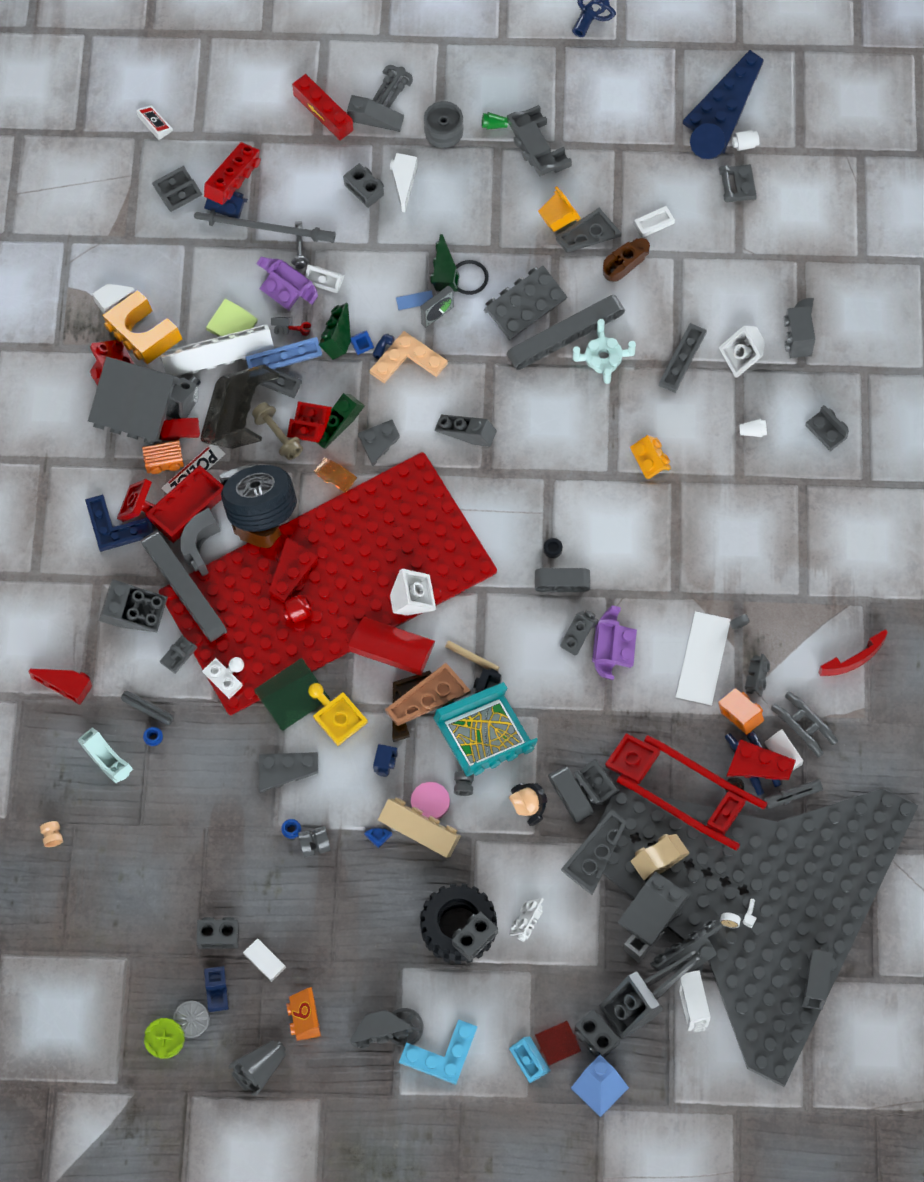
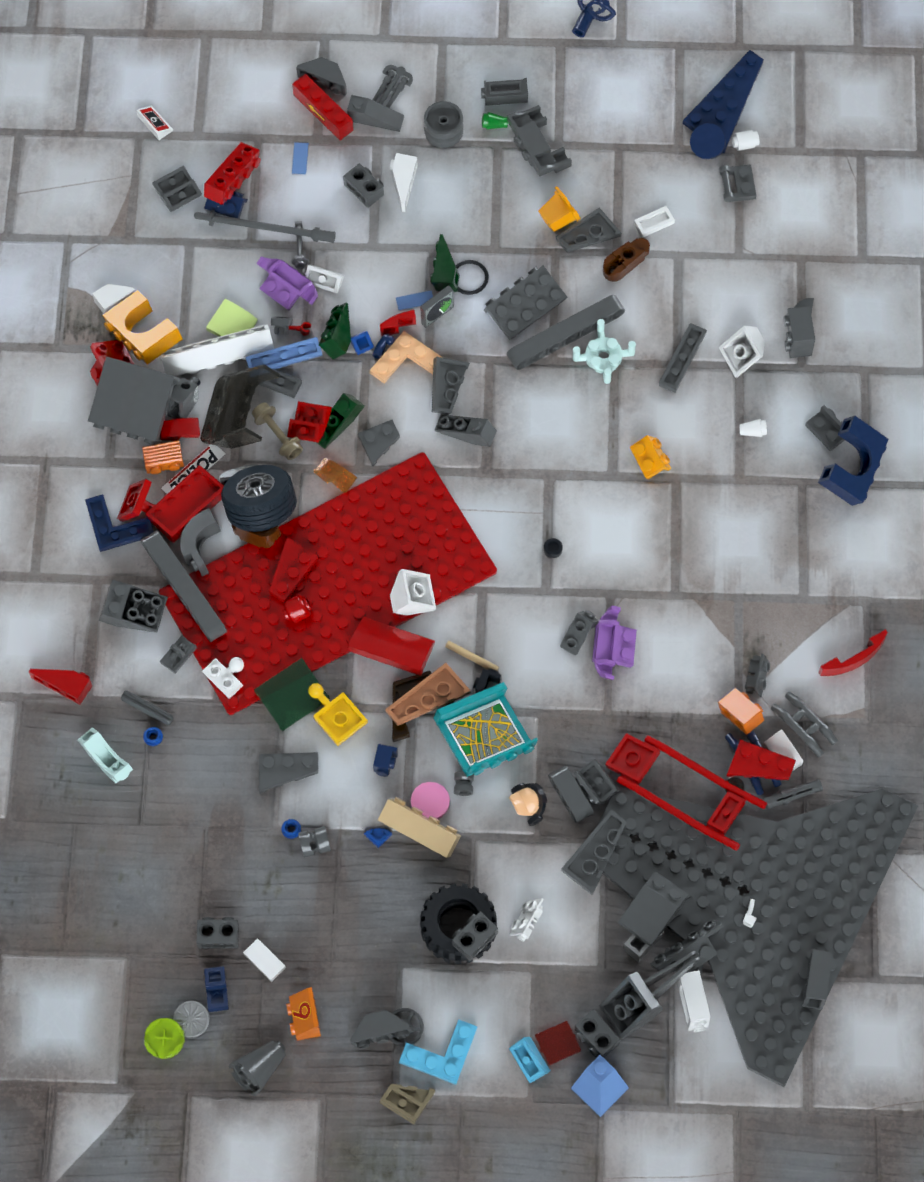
light nougat wheel [40,821,63,847] -> none
dark grey beam [535,568,590,592] -> none
tan brick [631,834,690,880] -> none
white sticker [676,611,731,705] -> none
white tile [720,913,741,928] -> none
dark grey tile [729,614,750,629] -> none
none -> medium blue sticker [292,143,309,174]
none -> dark grey slope [296,57,347,96]
none -> red slope [380,310,416,336]
none -> dark tan wing [380,1084,436,1124]
none -> dark grey wing [432,357,470,415]
none -> dark grey window [481,78,528,105]
none -> dark blue arch [818,416,889,506]

